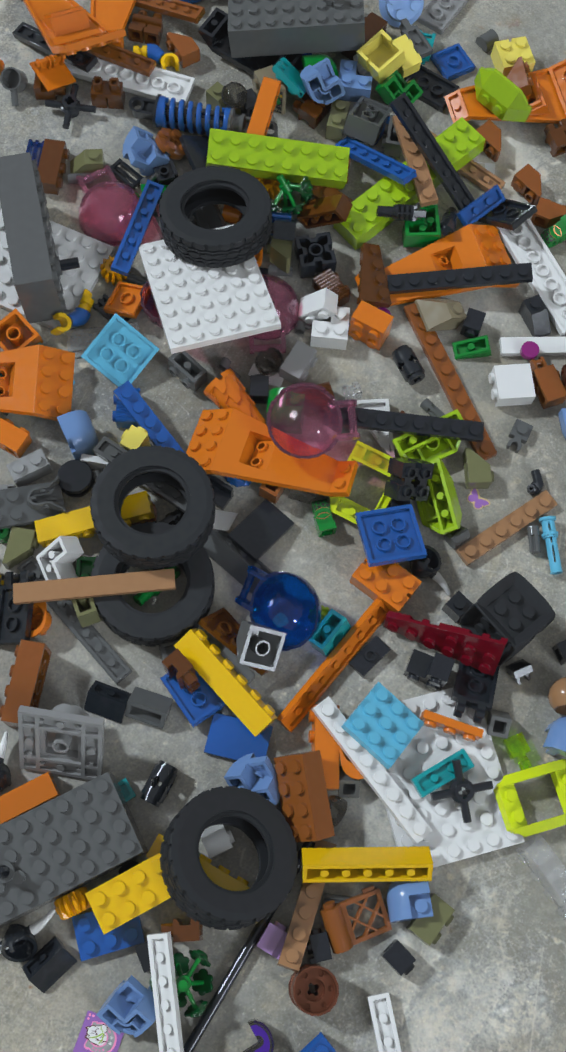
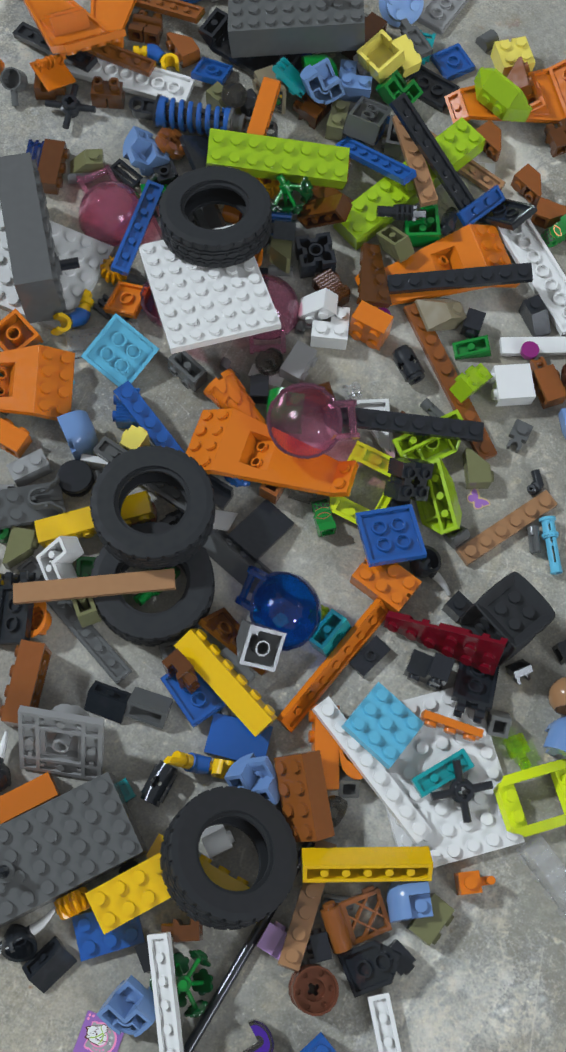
none -> yellow piece [163,751,234,779]
none -> blue tile [191,57,233,85]
none -> black tile [337,940,402,998]
none -> olive brick [376,224,415,263]
none -> lime brick [449,363,493,403]
none -> orange brick [454,870,496,895]

